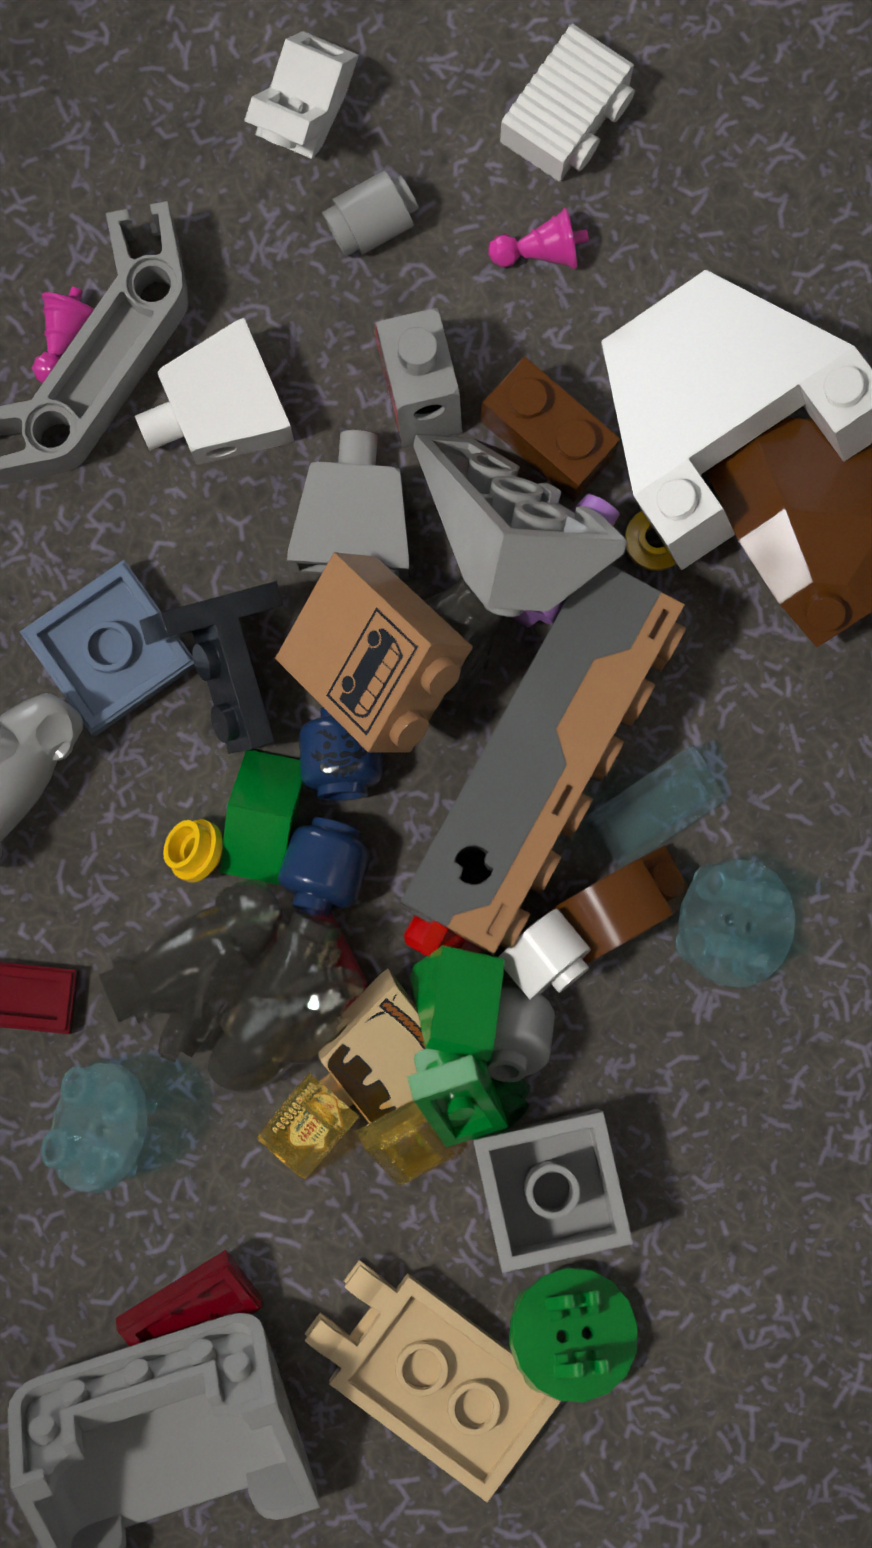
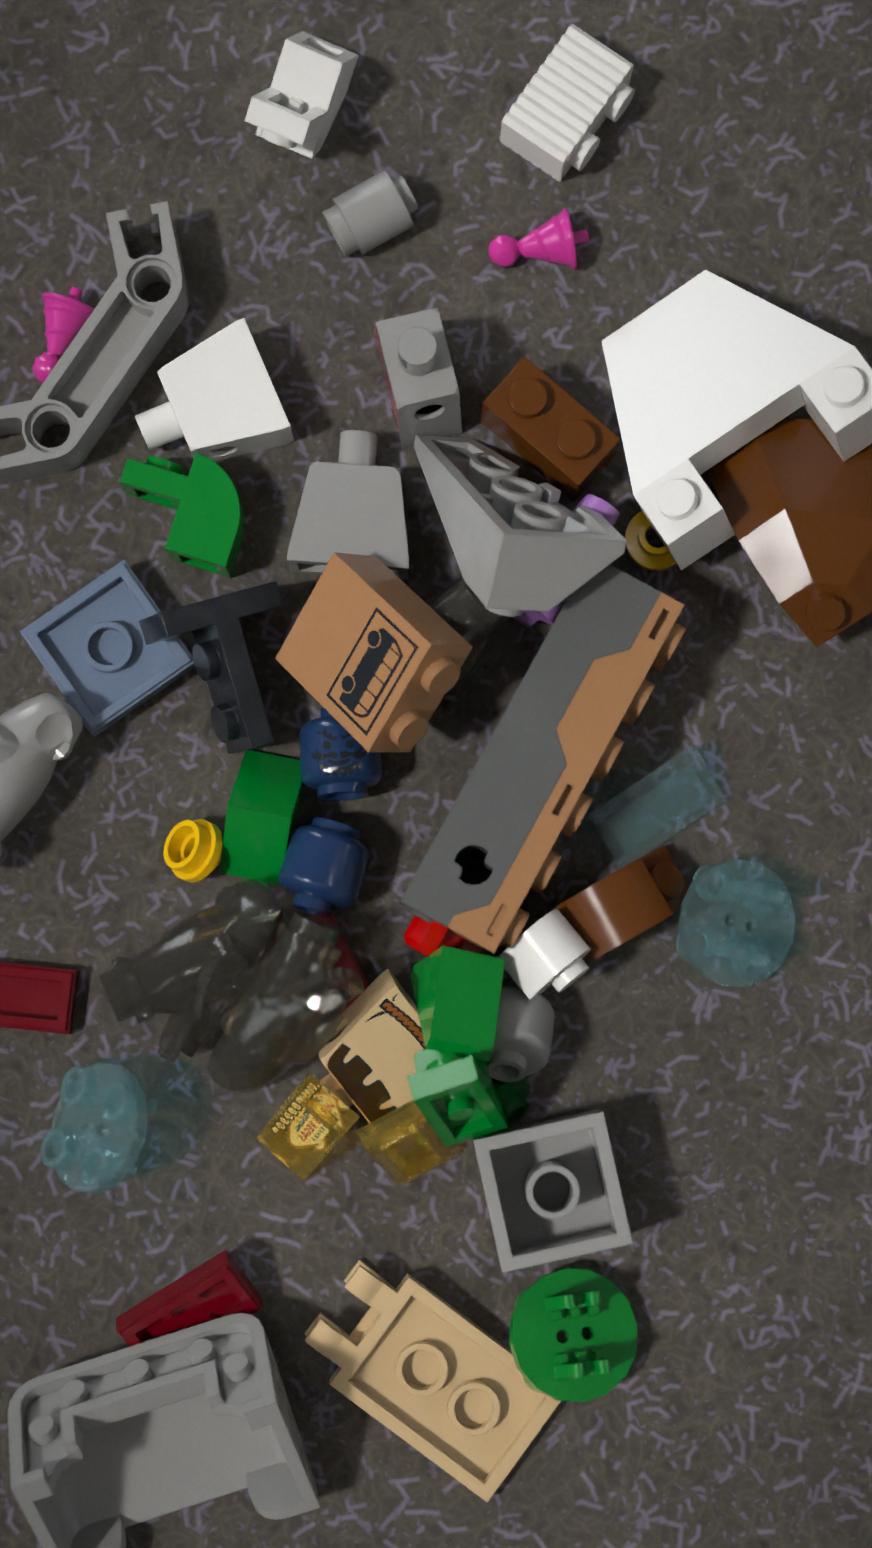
none -> green brick [120,453,245,578]

